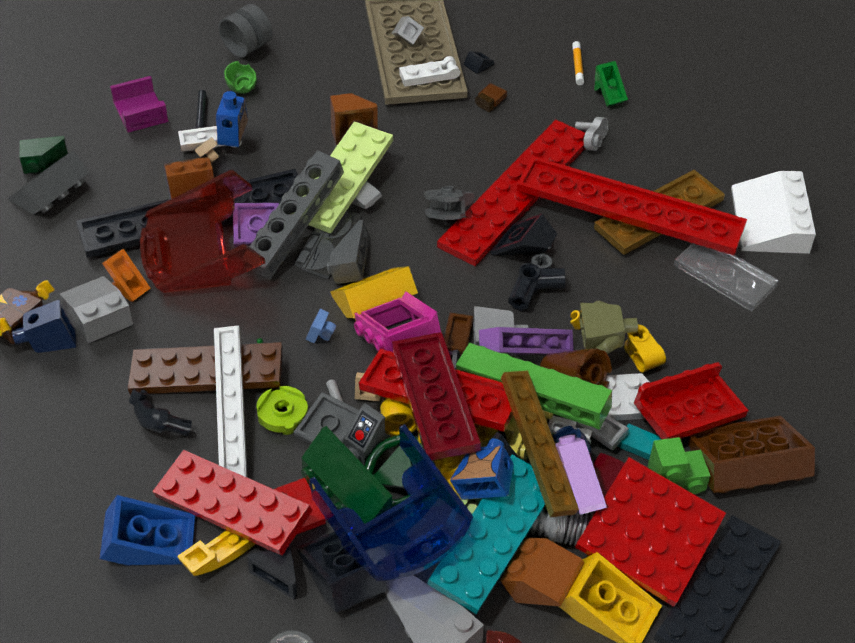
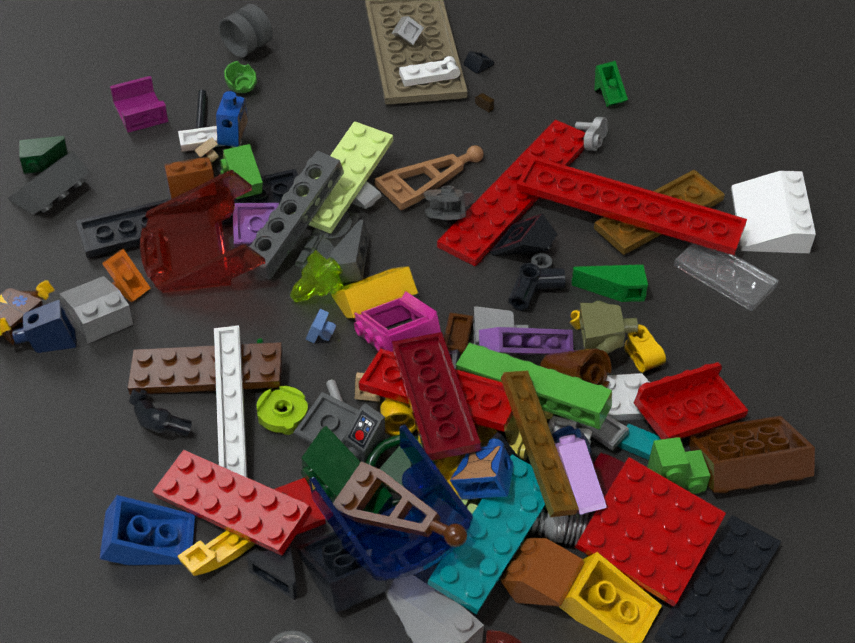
dark orange slope [330,93,378,145] -> none
reddish brown tile [478,83,507,107] -> none
bar [572,41,584,86] -> none
none -> bright green brick [220,144,263,199]
none -> clear neon green rock [290,250,345,302]
none -> plate [331,461,467,547]
none -> medium nougat plate [375,145,484,210]
none -> green slope [571,265,648,302]

